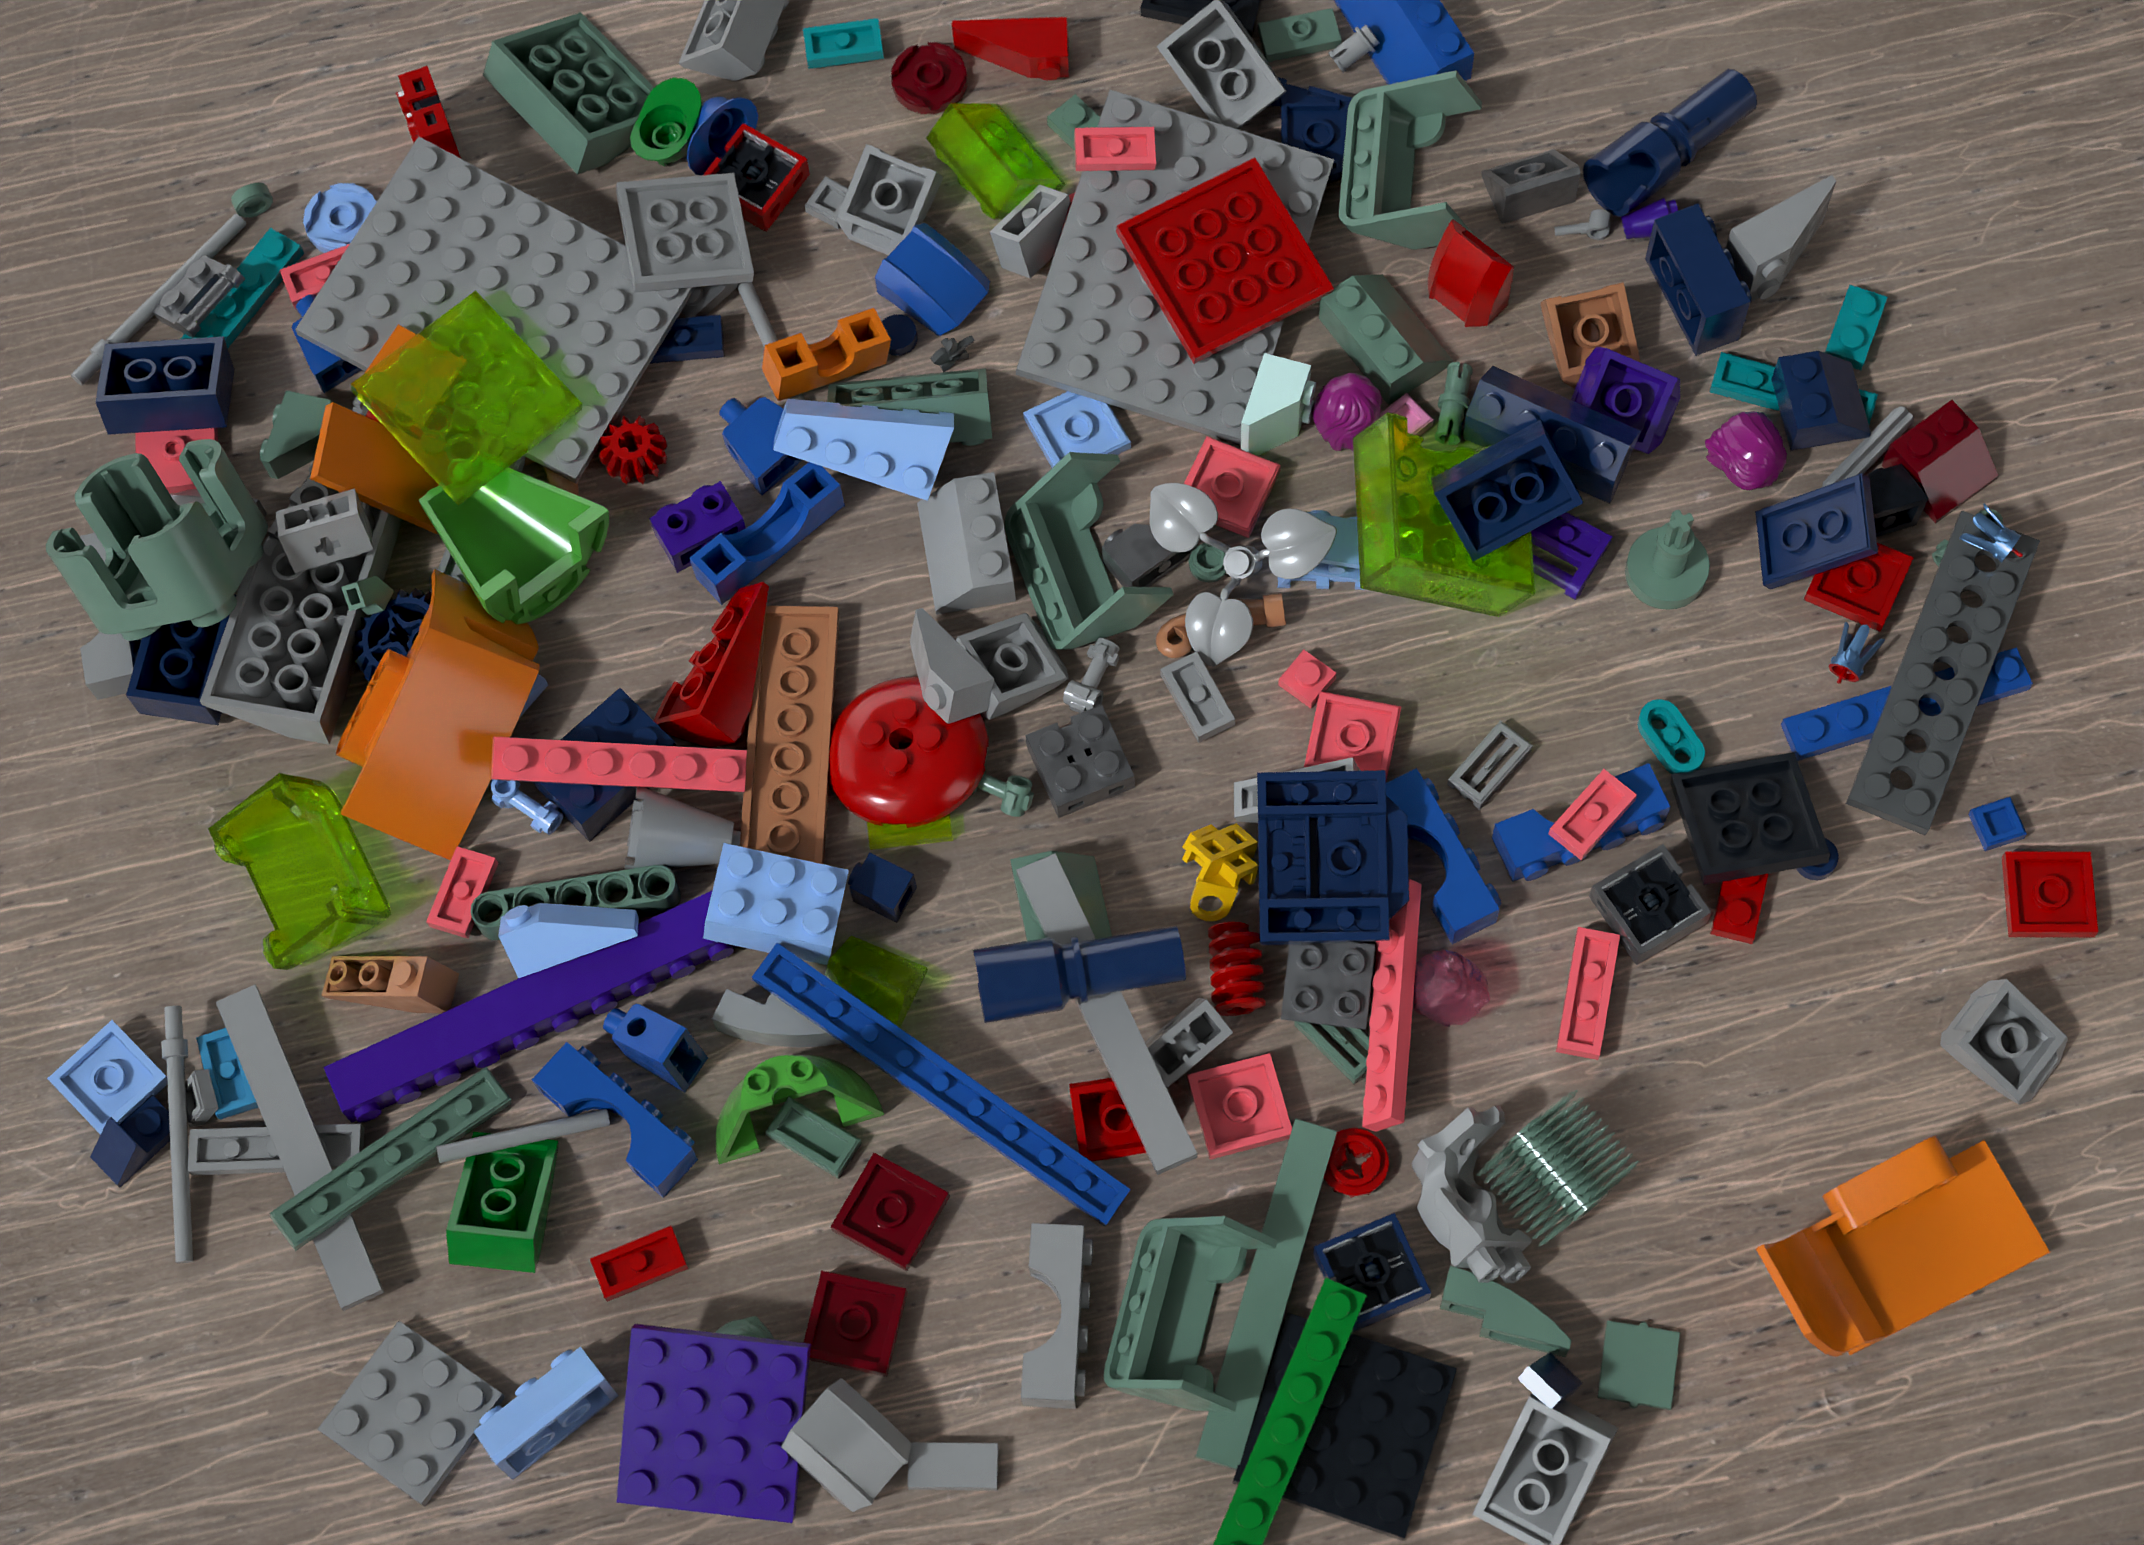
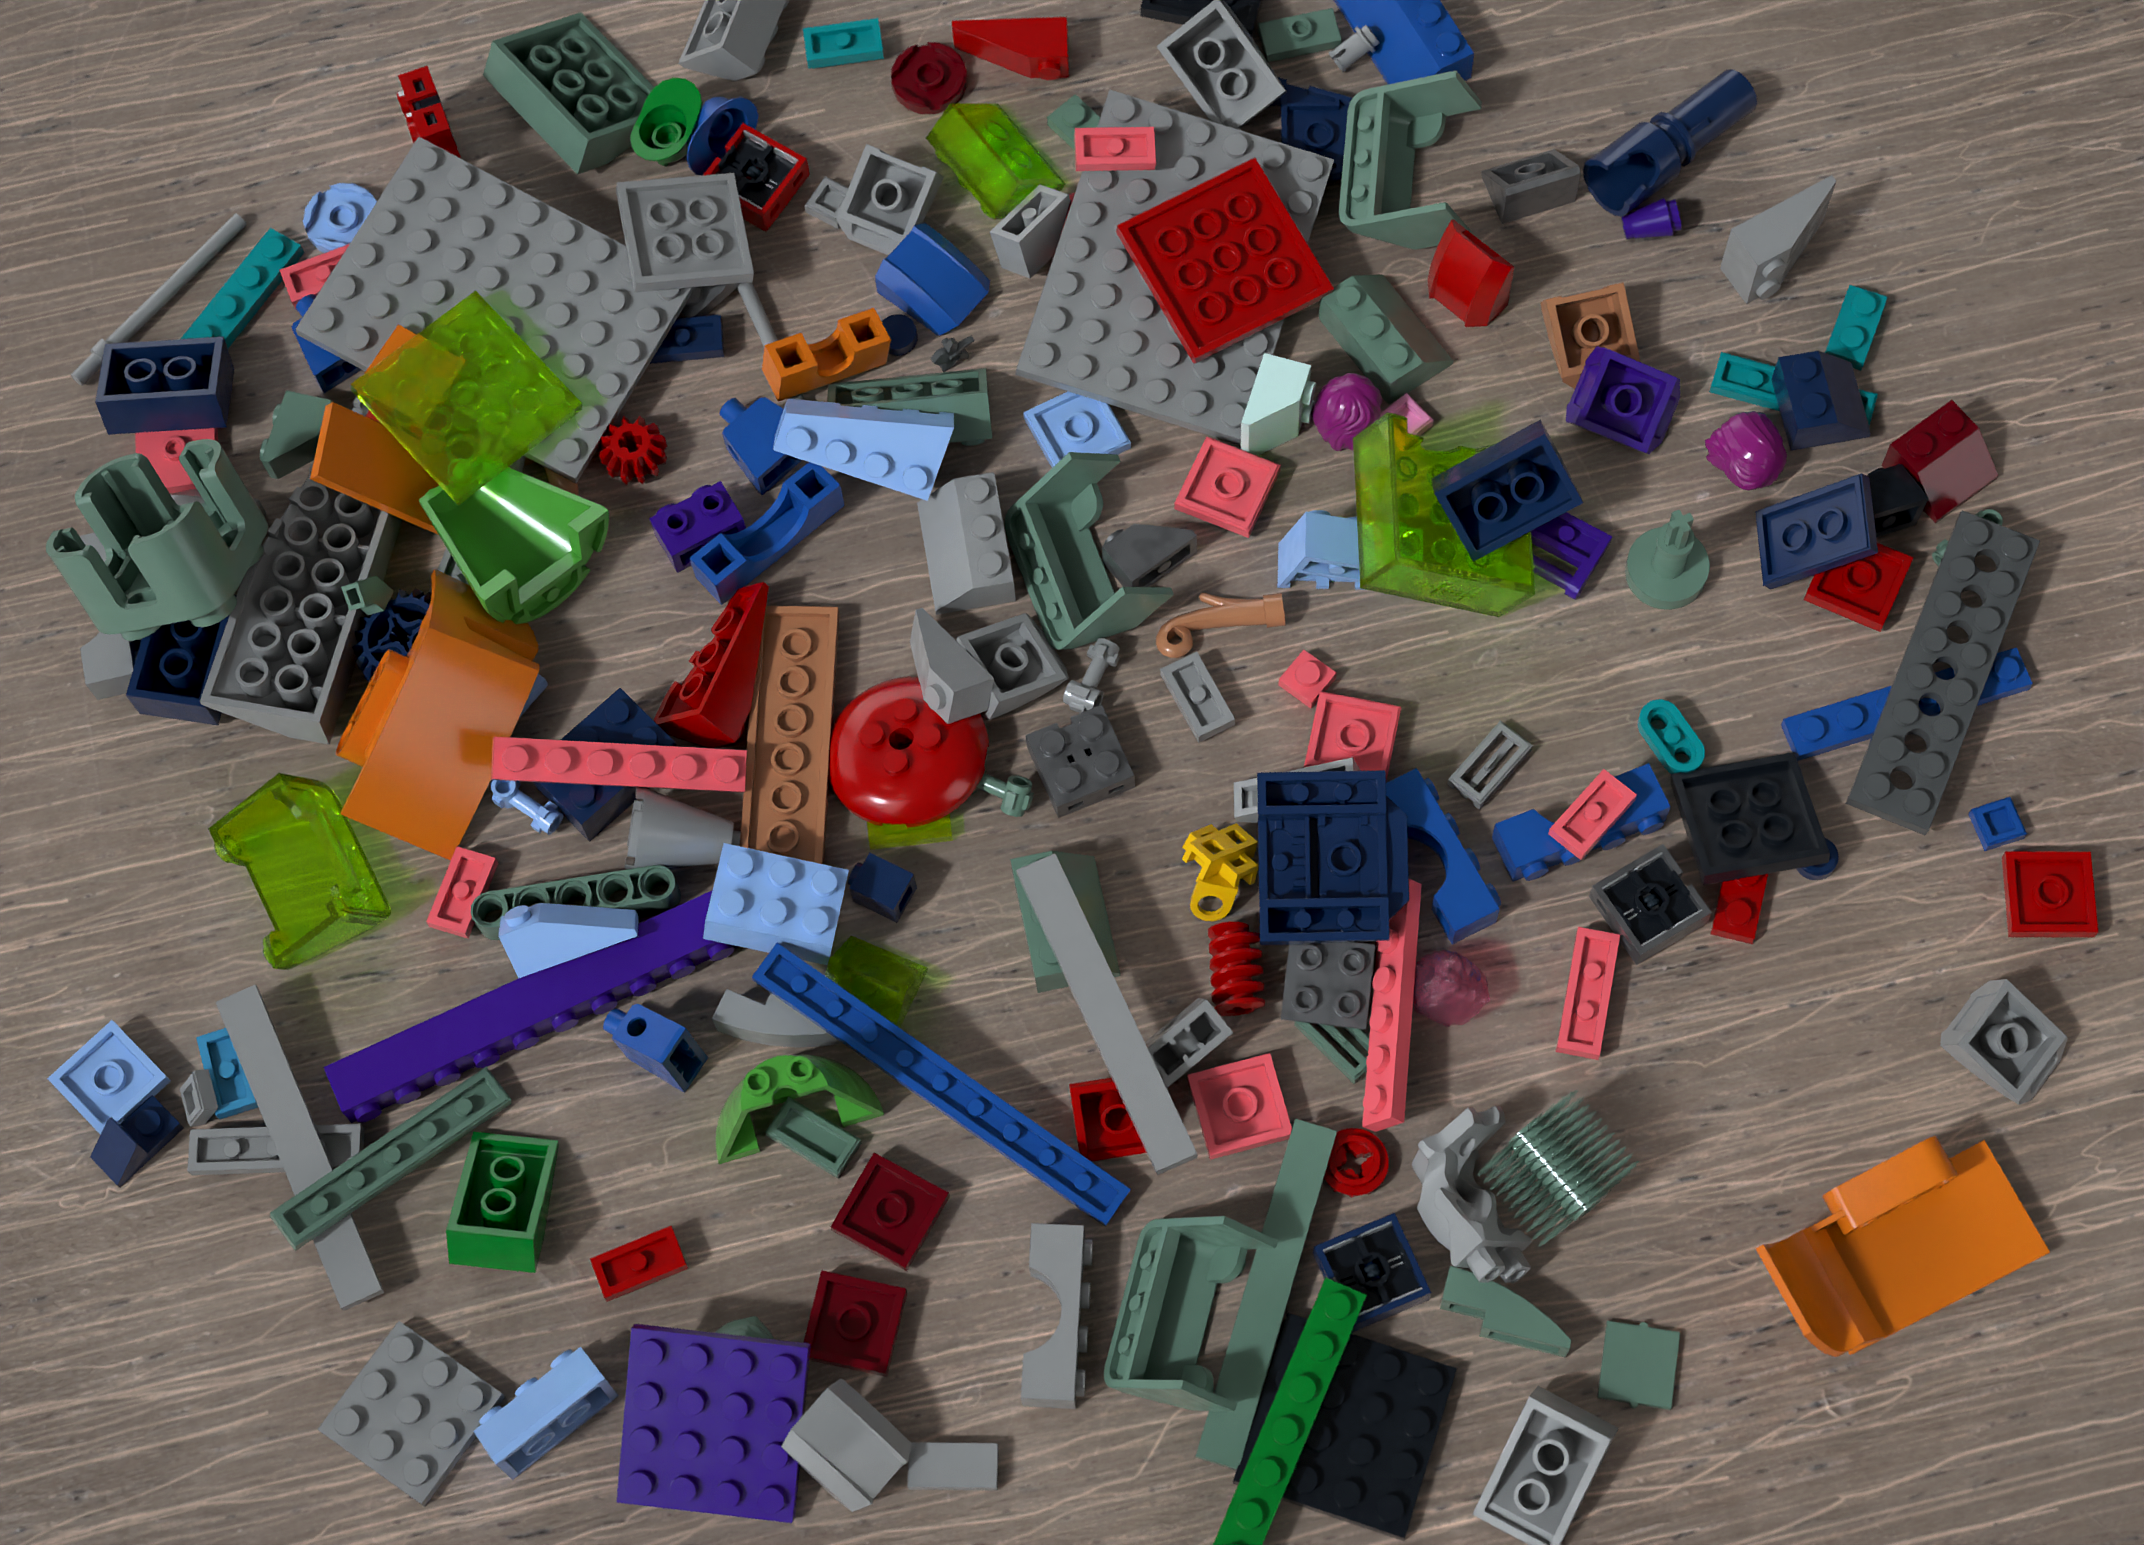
flat silver plate [152,255,245,338] -> none
light grey bar [161,1006,193,1263] -> none
sand green tile [231,183,273,218] -> none
light grey brick [276,488,374,573] -> none
nougat slope [322,956,459,1014] -> none
light grey bar [436,1109,610,1163] -> none
blue arch [532,1042,698,1198] -> none
dark blue piece [973,926,1186,1023] -> none
light grey plant [1150,483,1337,667] -> none
sand green plate [1189,543,1226,583] -> none
sand green pin [1435,362,1473,445] -> none
dark blue slope [1463,366,1641,504] -> none
dark blue tile [1518,1352,1583,1409] -> none
light grey hand [1554,210,1611,240] -> none
dark blue brick [1645,204,1752,356] -> none
light grey axle [1822,406,1914,487] -> none
flat silver piece [1828,622,1885,684] -> none
flat silver piece [1959,503,2023,562] -> none

